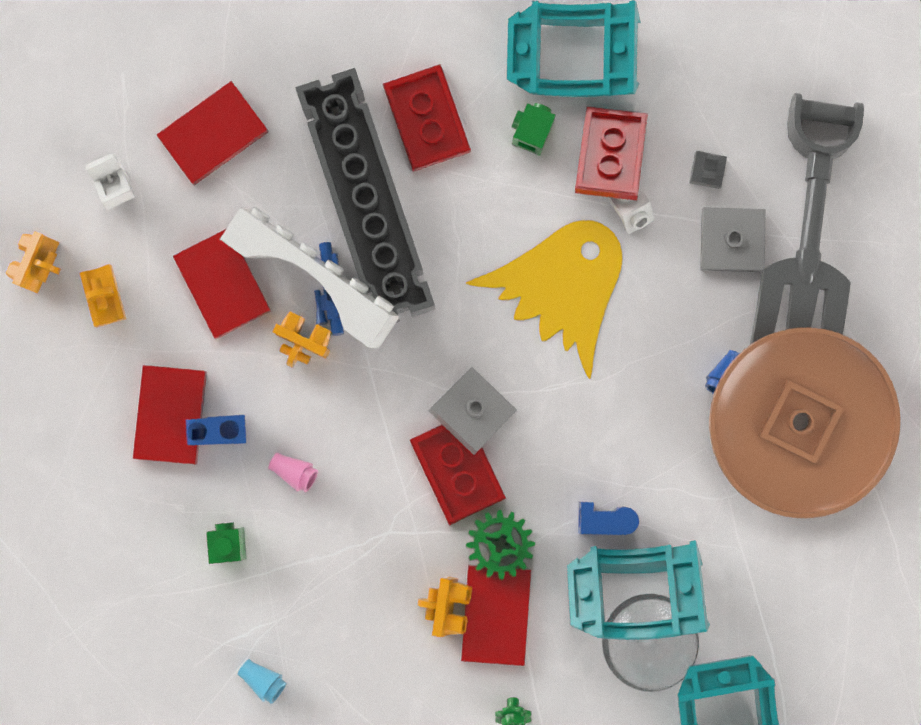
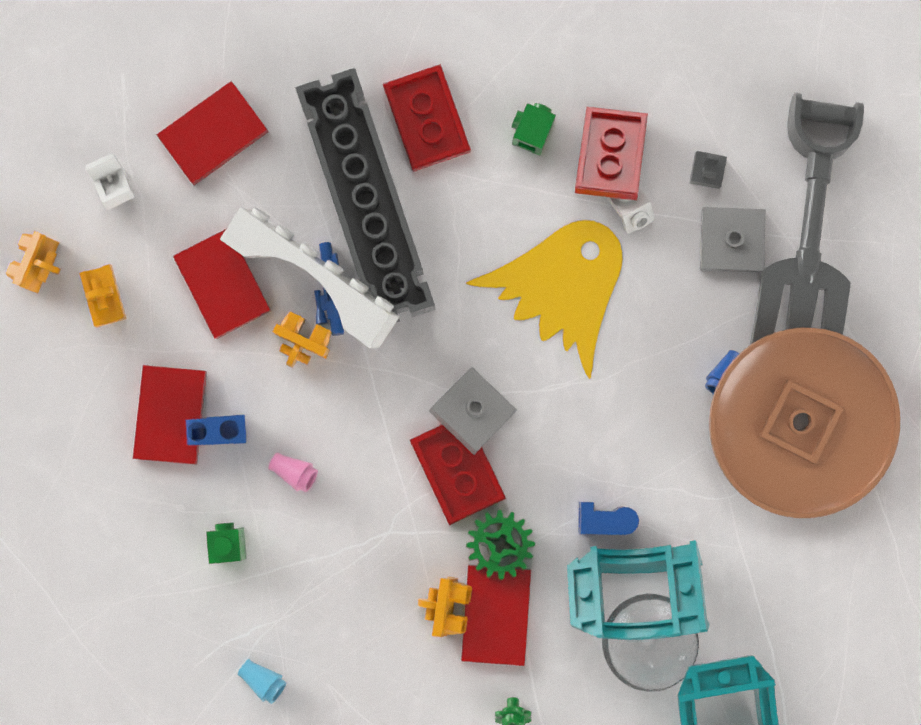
teal wedge [507,0,641,97] -> none

